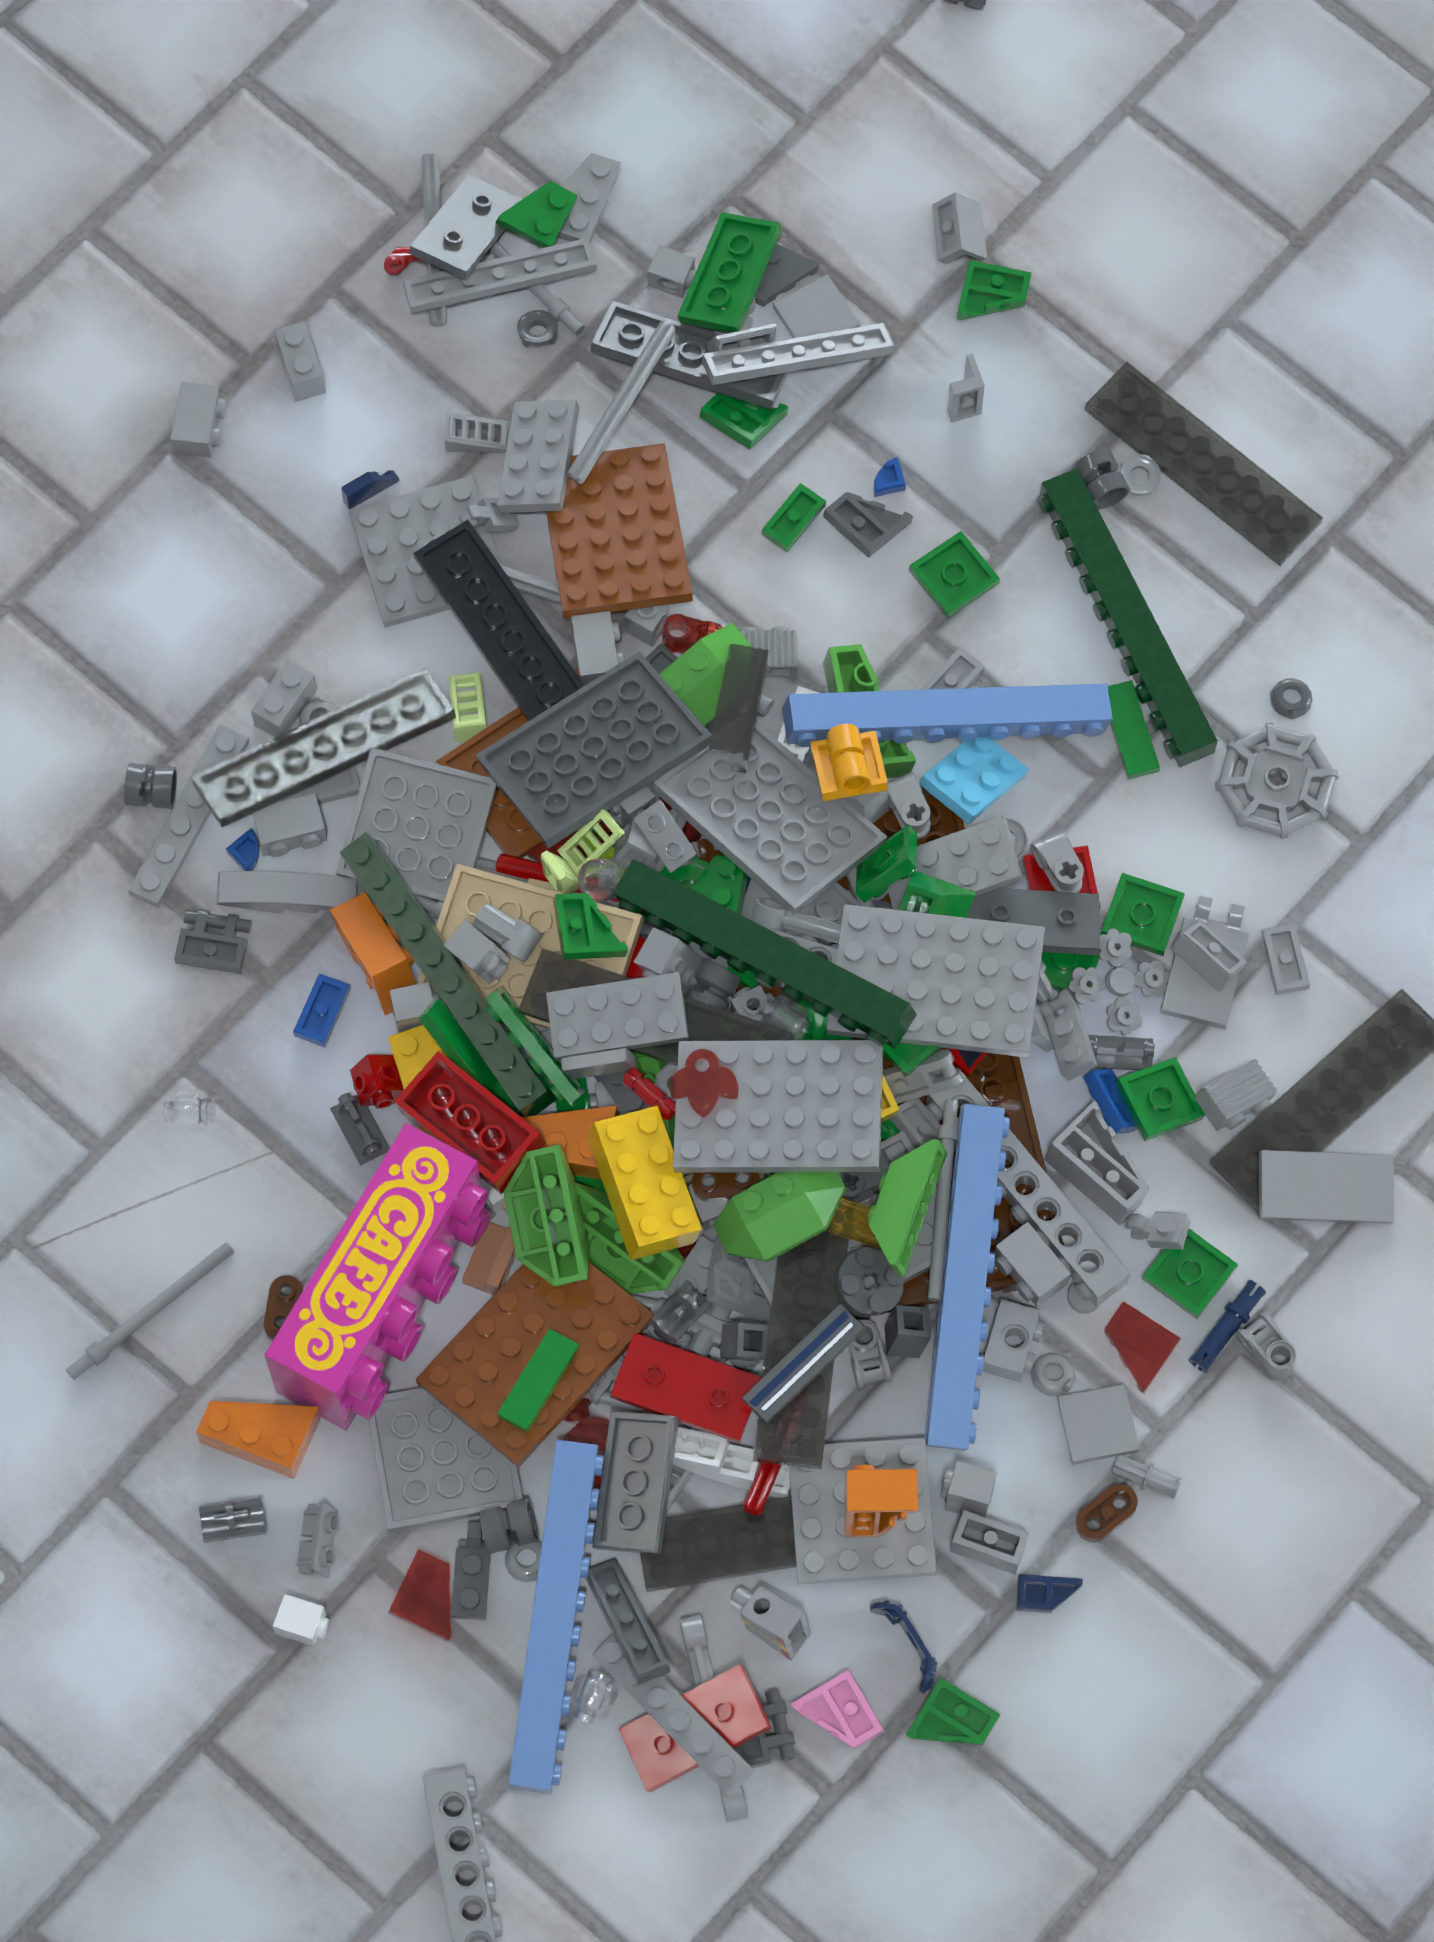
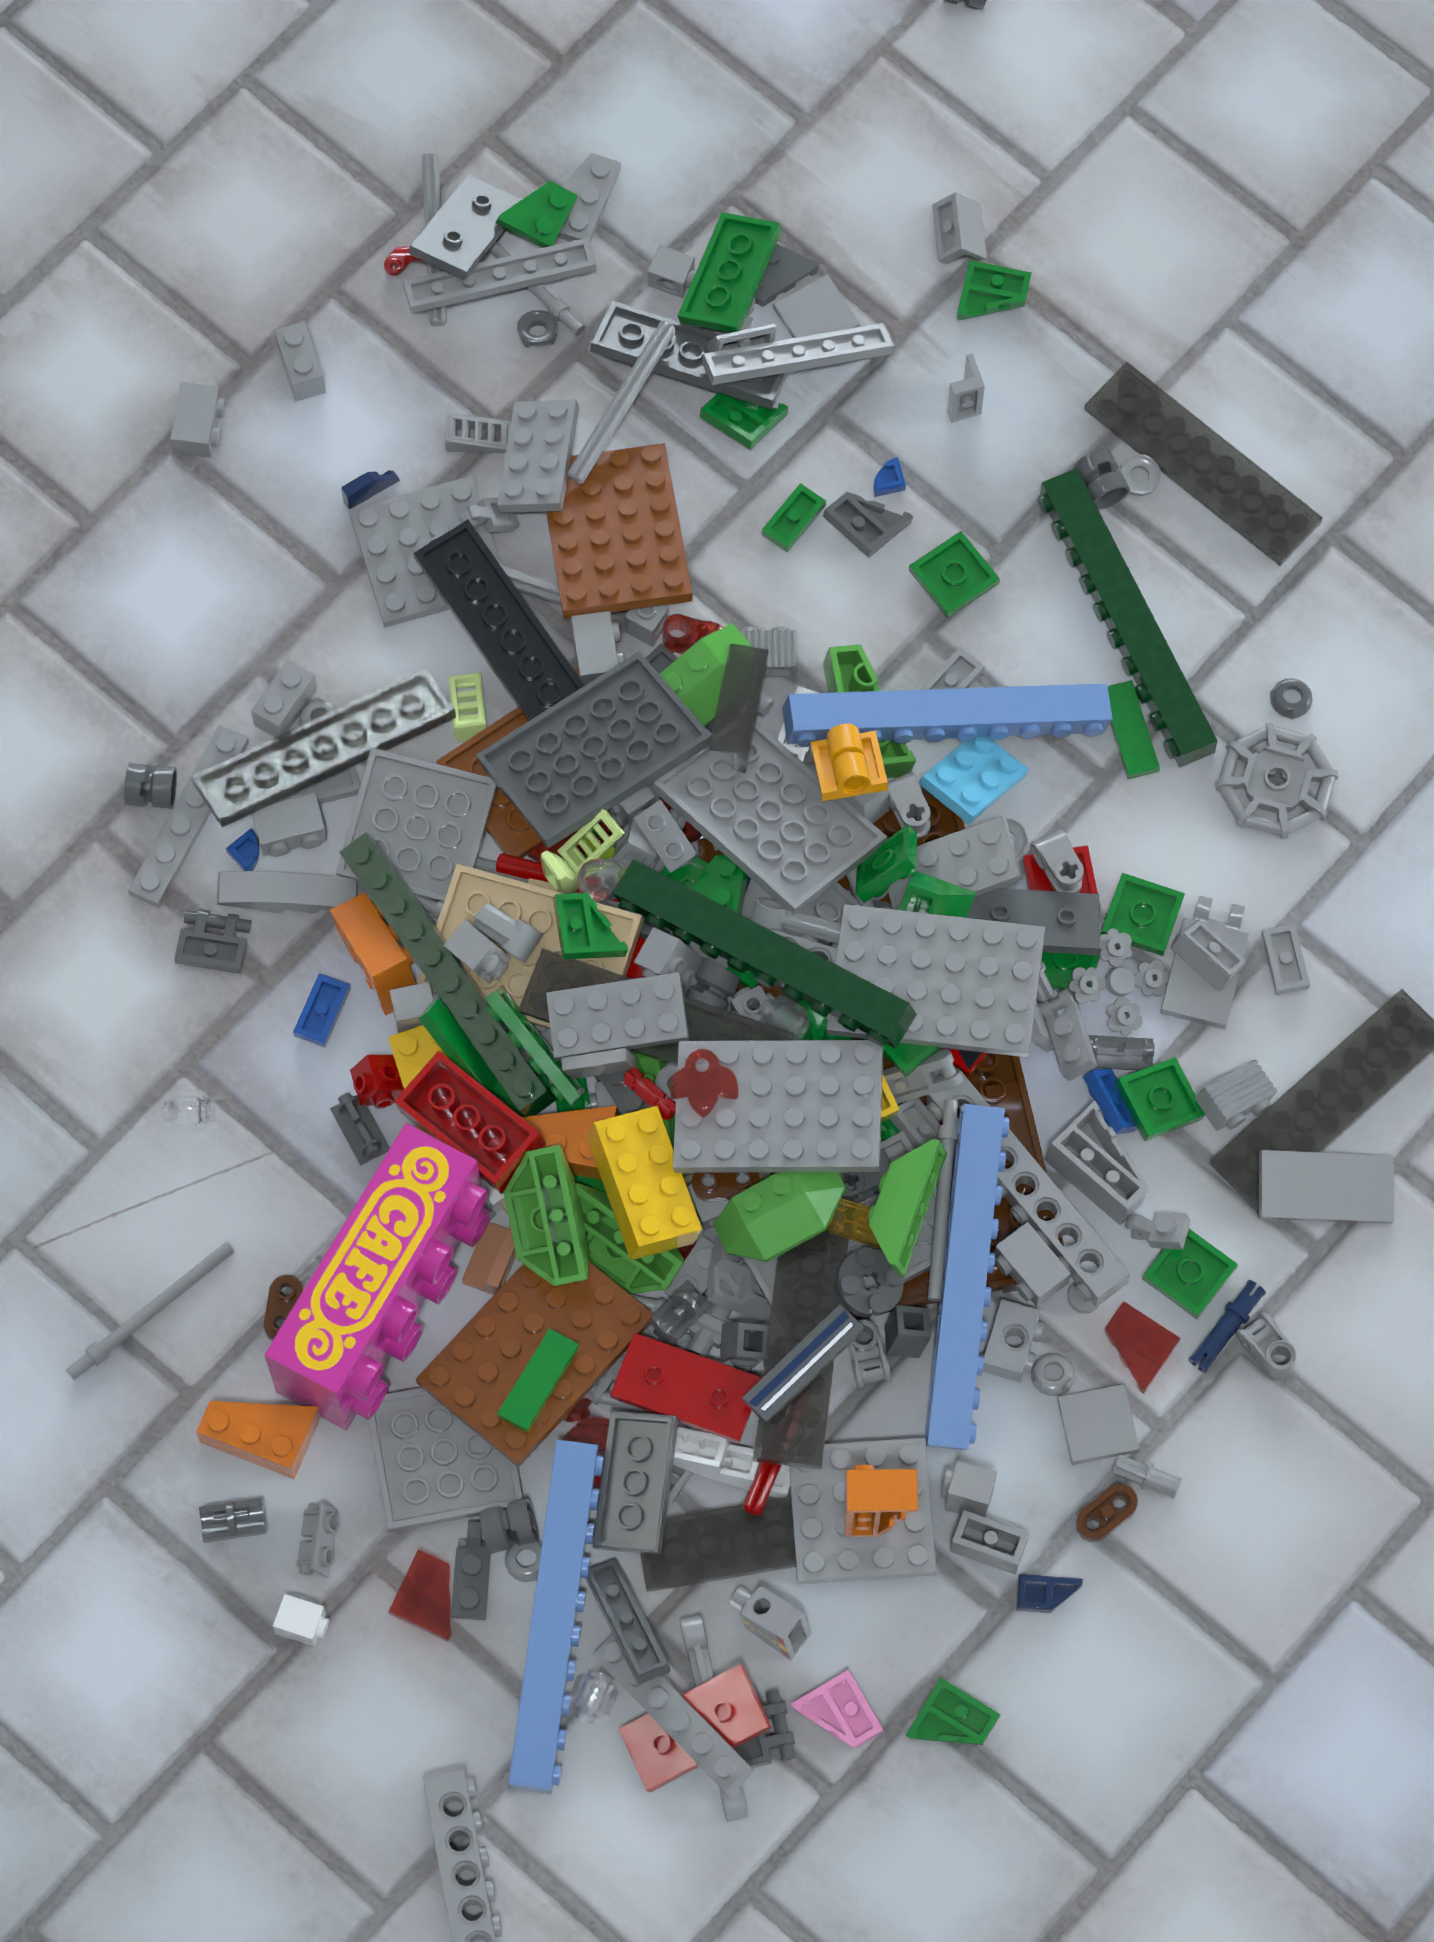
dark blue piece [870,1600,938,1694] -> none

